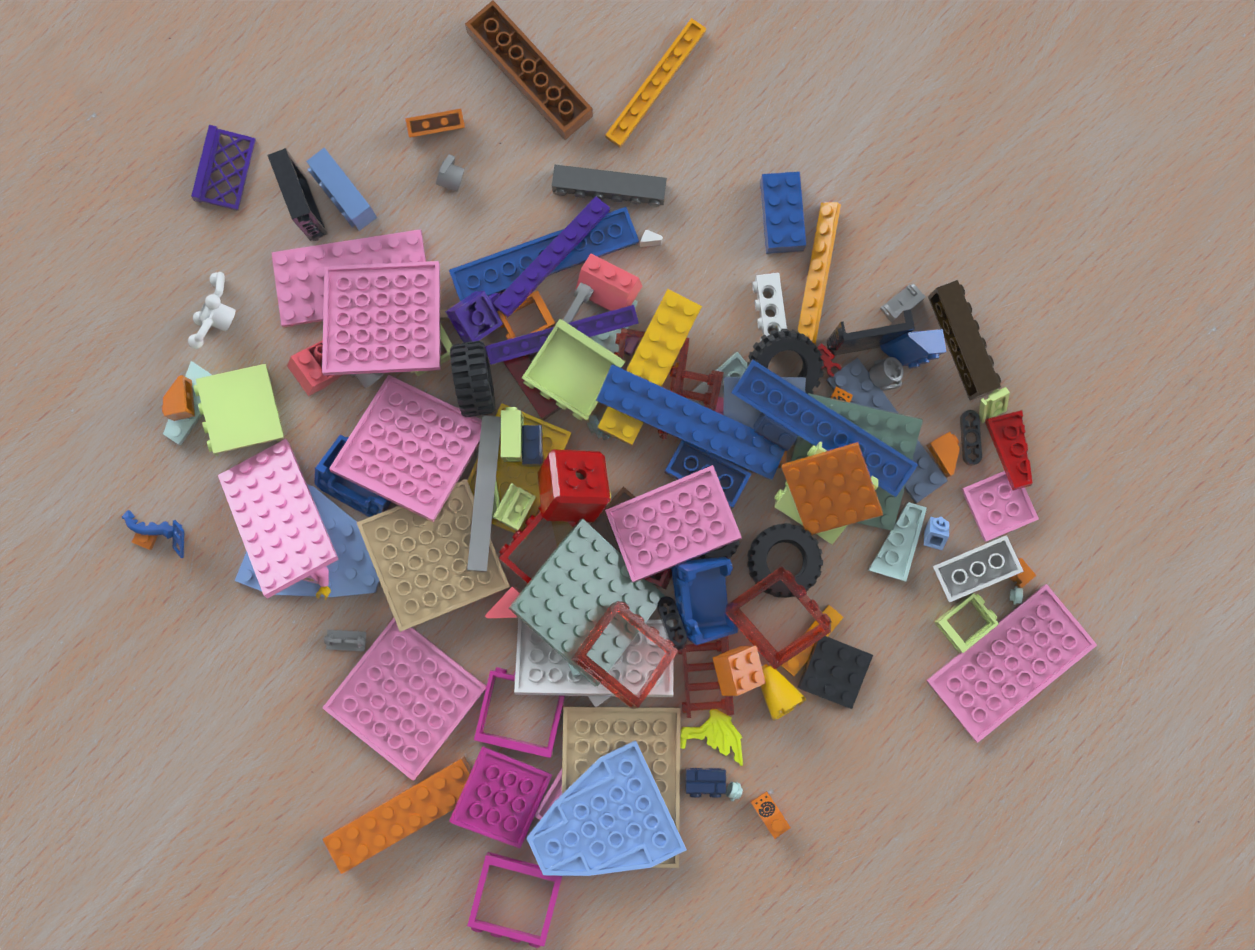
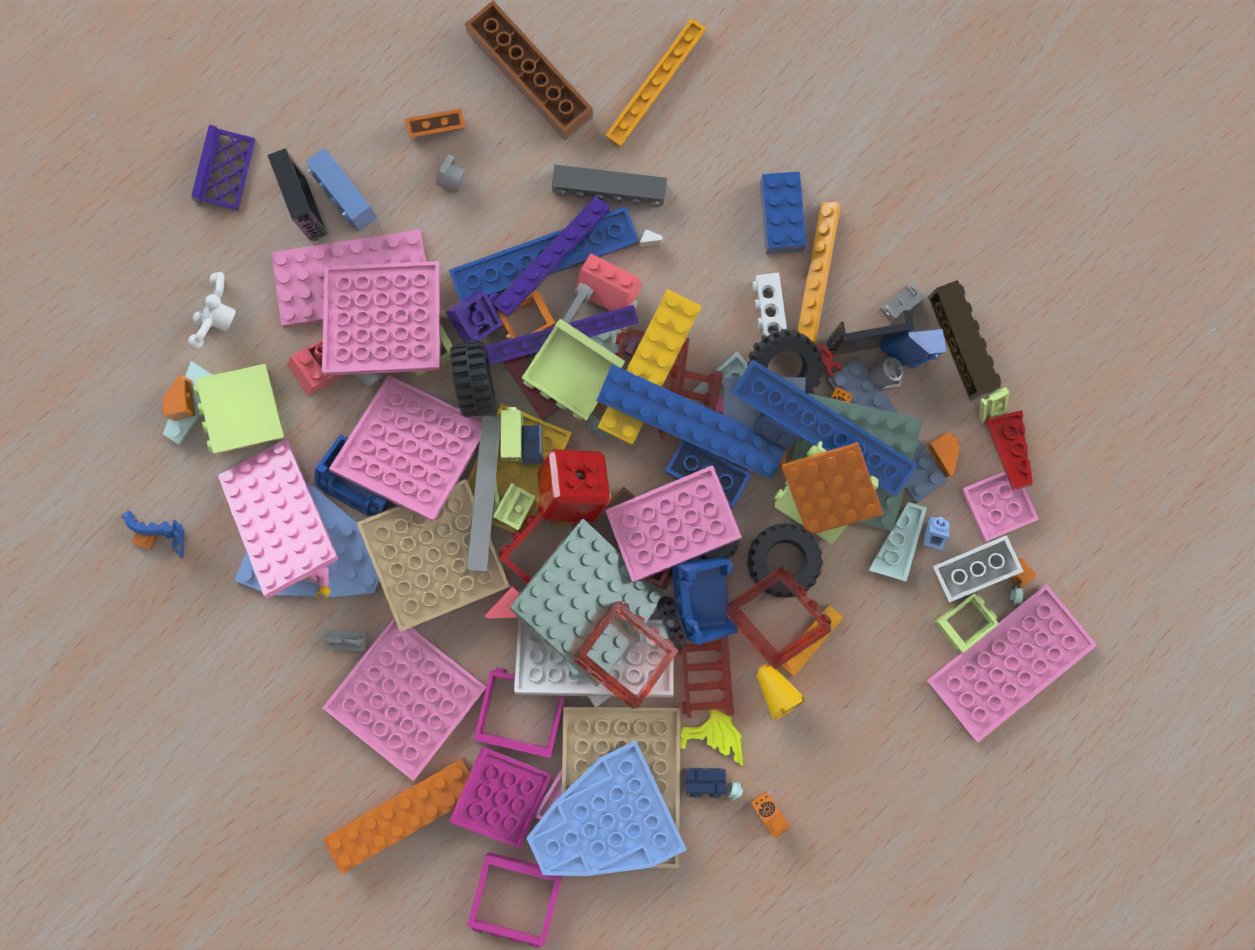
orange brick [713,645,766,696] -> none
black plate [797,633,873,709] -> none
black beam [960,410,982,466] -> none

